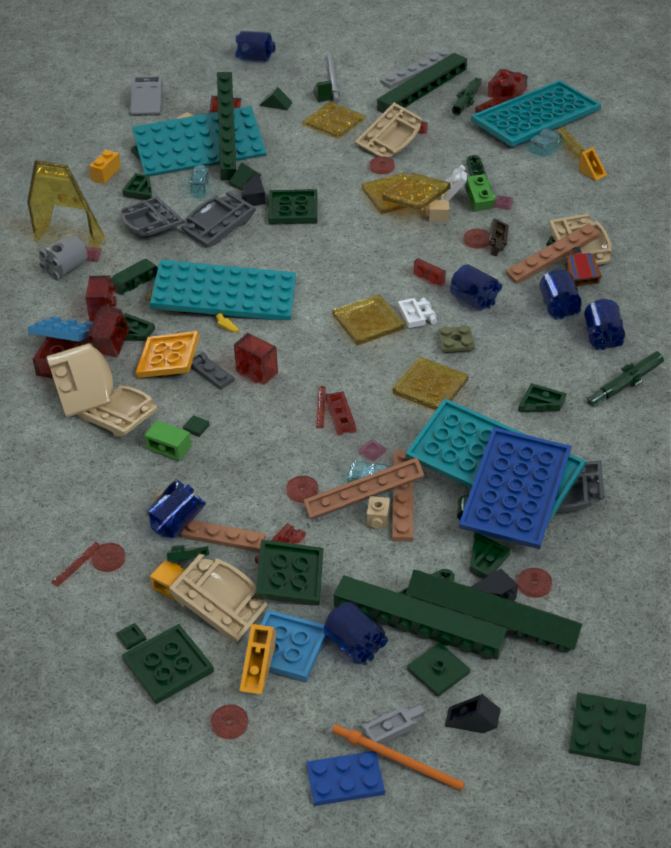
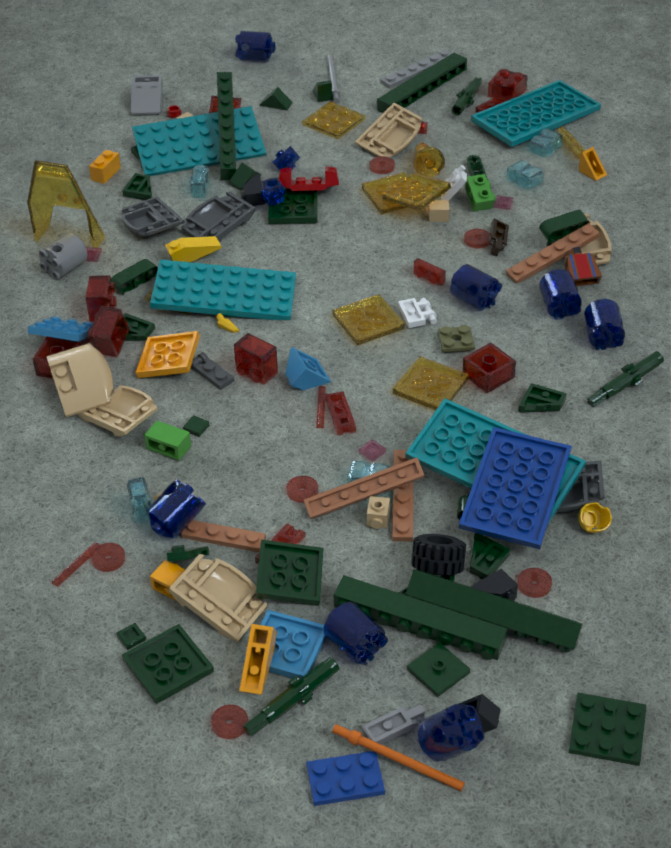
none -> clear light blue brick [127,477,153,524]
none -> yellow slope [165,236,222,262]
none -> red plate [167,105,182,118]
none -> dark green piece [243,657,339,737]
none -> clear blue brick [261,177,285,206]
none -> clear blue brick [272,146,300,171]
none -> red plate [278,166,339,191]
none -> dark azure slope [285,347,331,390]
none -> black tyre [411,534,466,576]
none -> clear yellow cone [413,142,445,178]
none -> clear blue cylinder [418,704,484,761]
none -> clear red brick [462,342,516,394]
none -> clear light blue brick [507,160,544,190]
none -> dark green beam [539,210,590,242]
none -> yellow hair [578,502,612,534]

